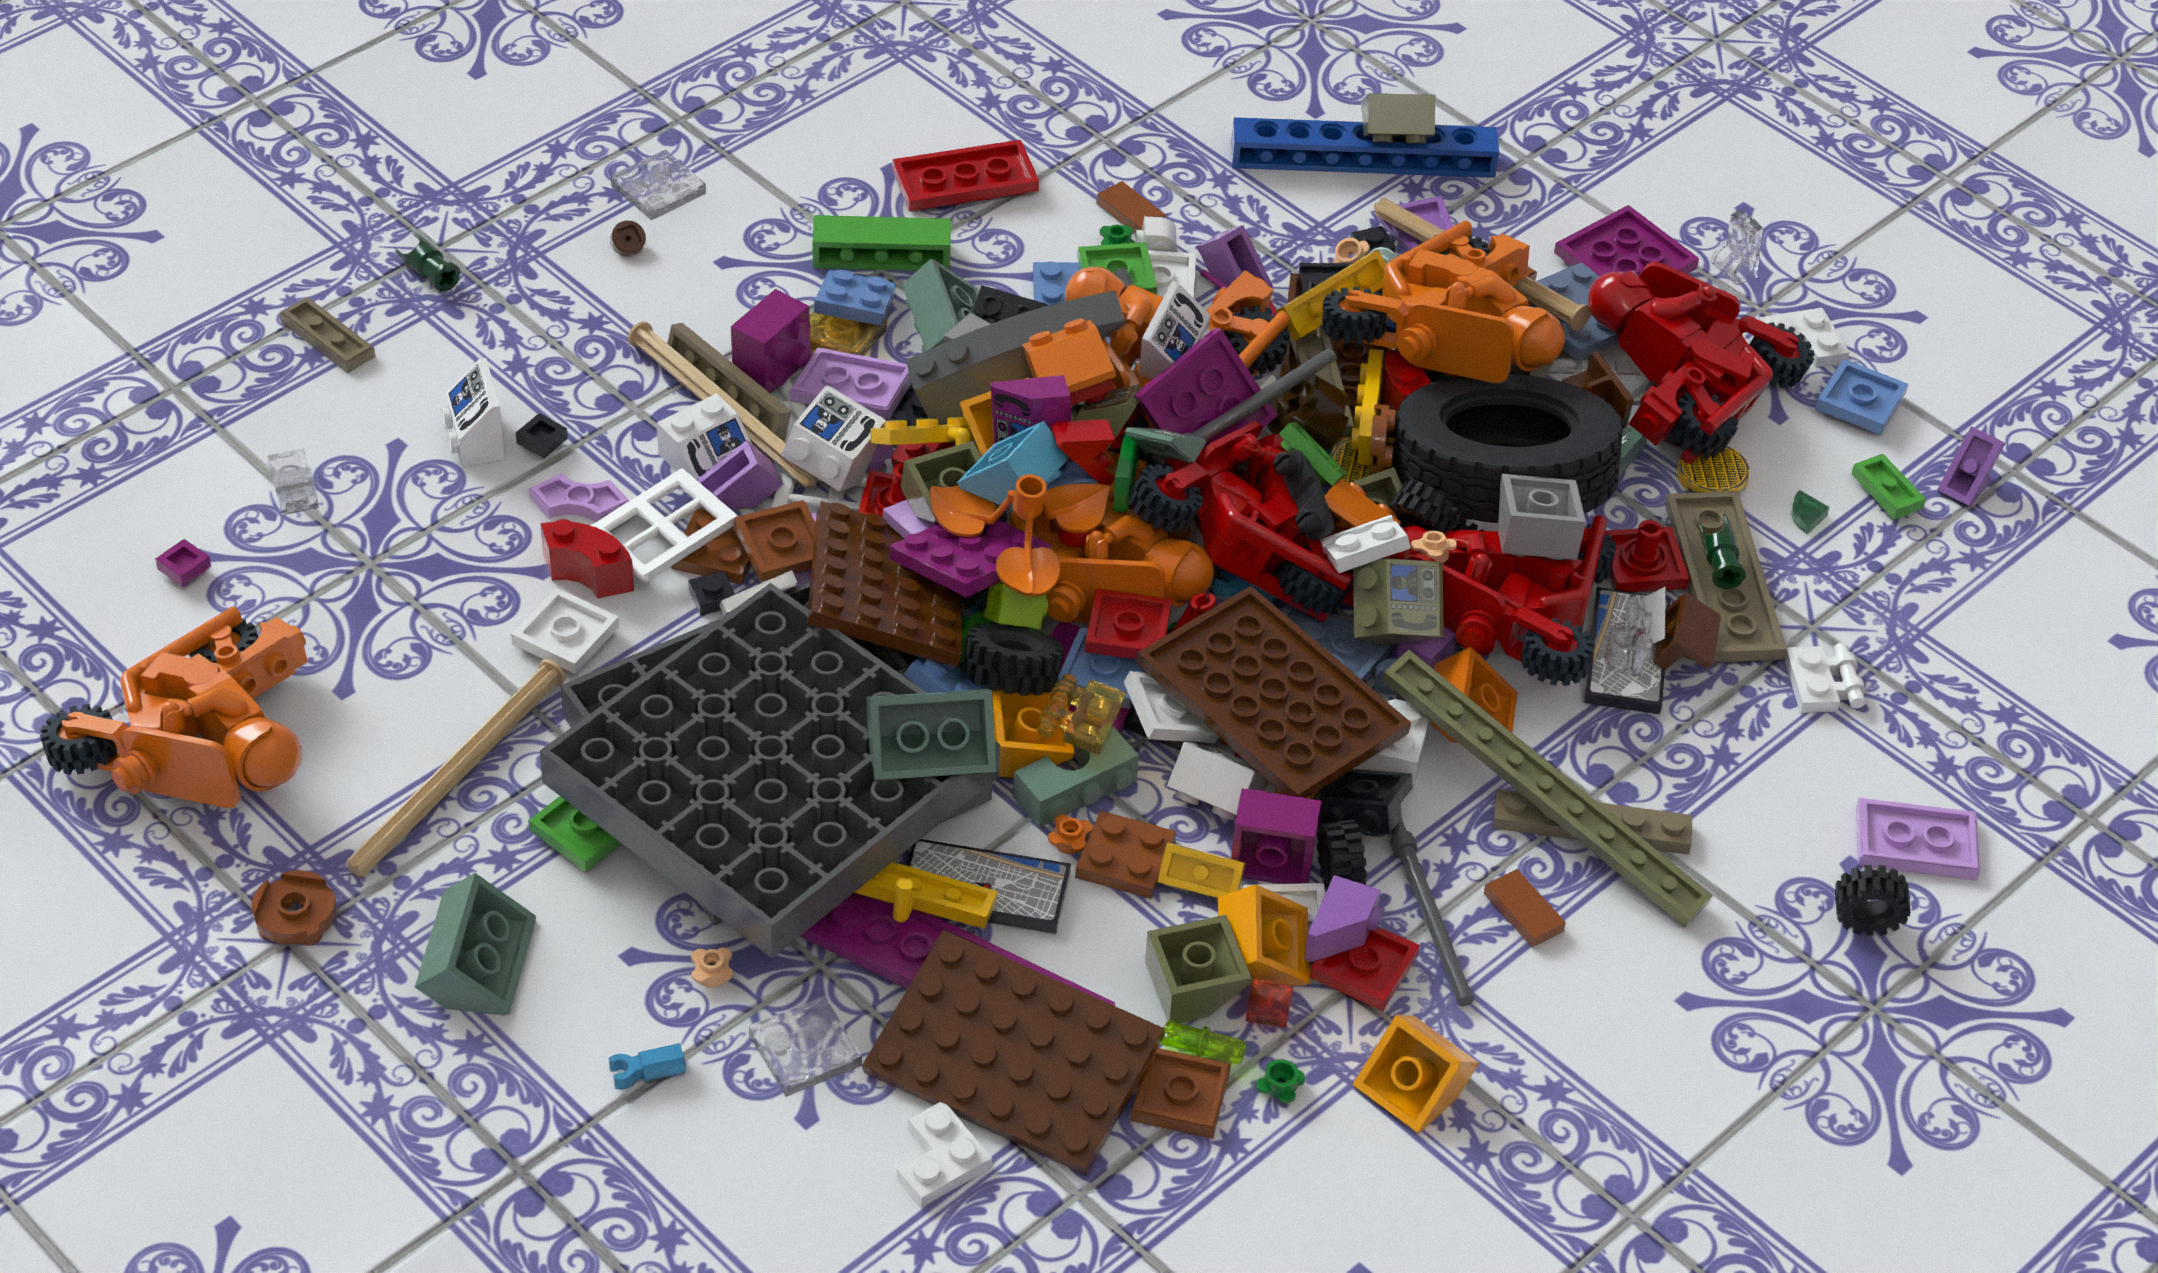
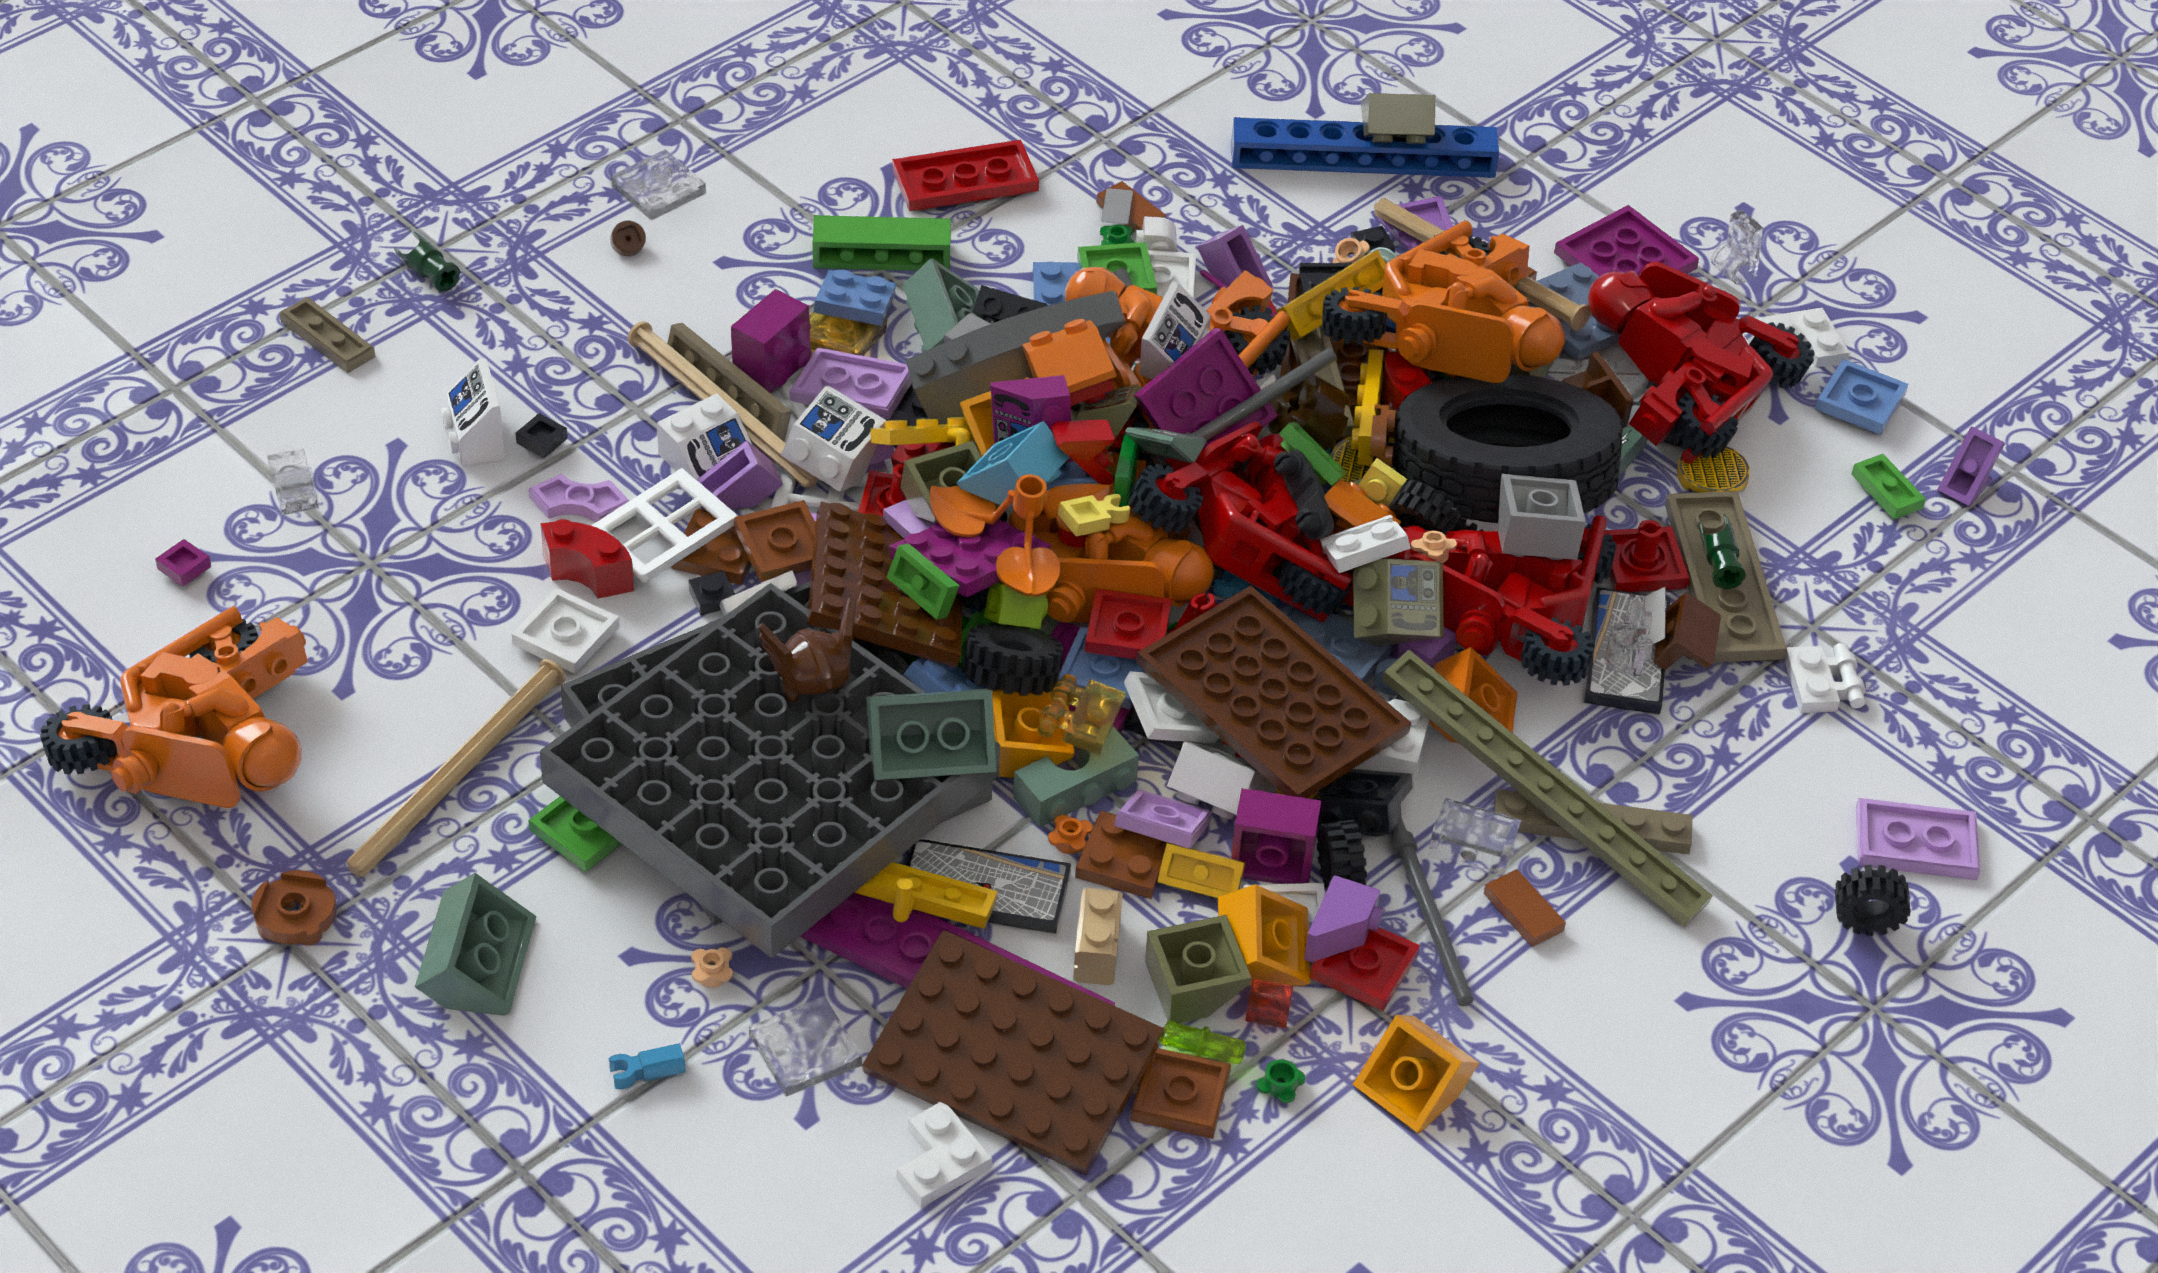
clear green tile [1791,490,1830,534] -> none
none -> reddish brown helmet [758,597,856,702]
none -> bright green plate [886,544,959,620]
none -> light yellow plate [1058,494,1131,536]
none -> tan brick [1073,888,1123,985]
none -> light grey sticker [1101,188,1133,224]
none -> lavender tile [1114,789,1212,849]
none -> light yellow plate [1358,458,1407,507]
none -> clear brick [1428,798,1522,878]

